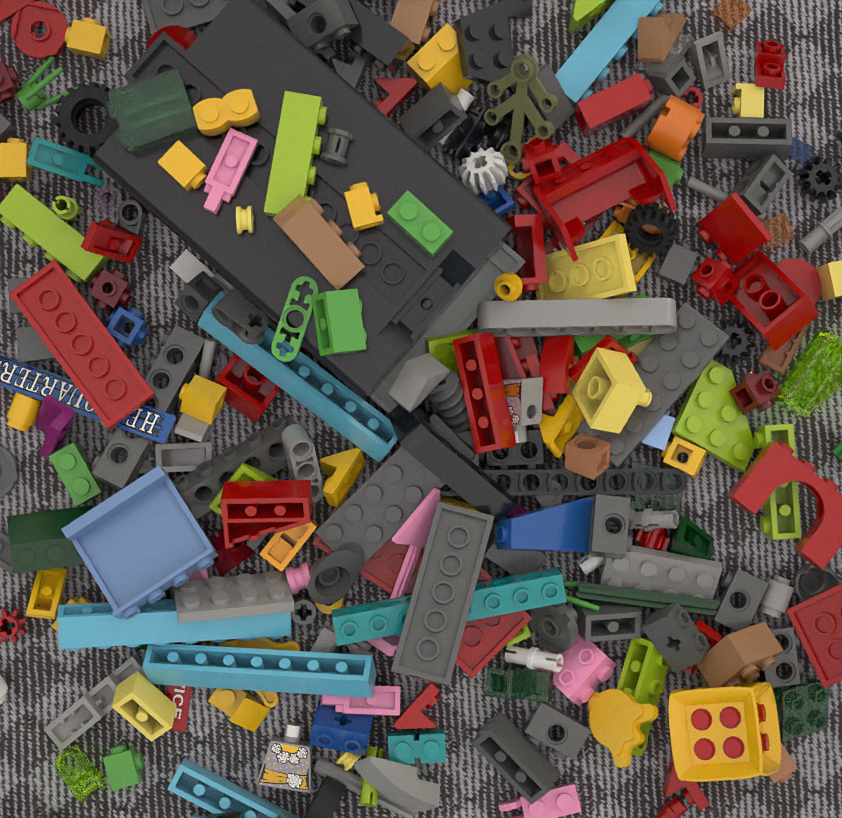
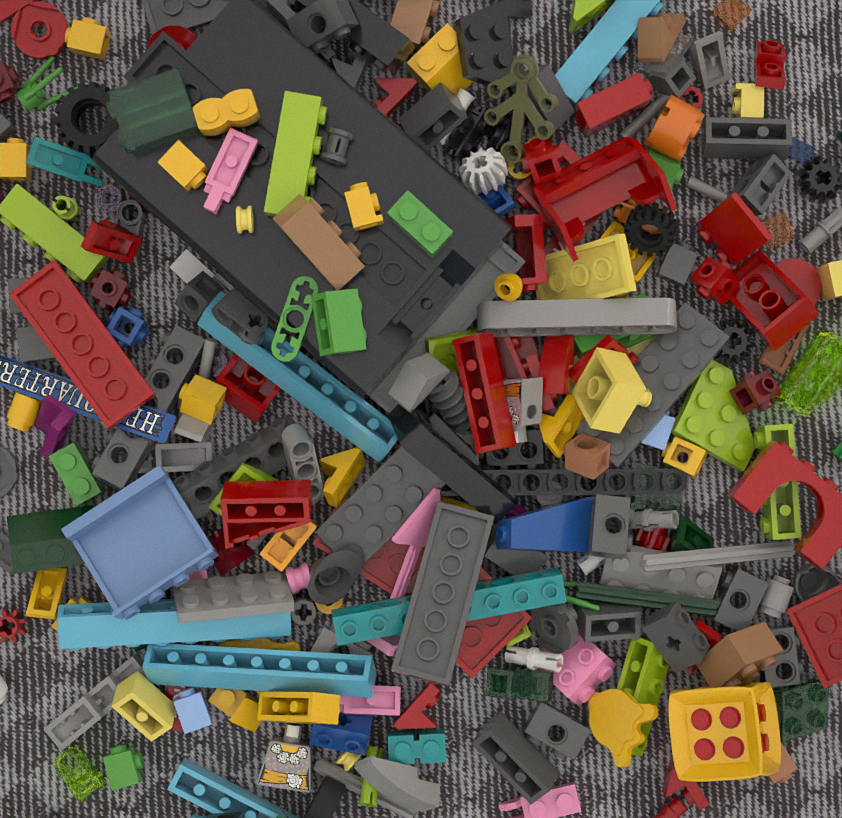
none -> light blue brick [174,687,212,734]
none -> yellow brick [257,691,340,725]
none -> light grey axle [640,541,795,572]

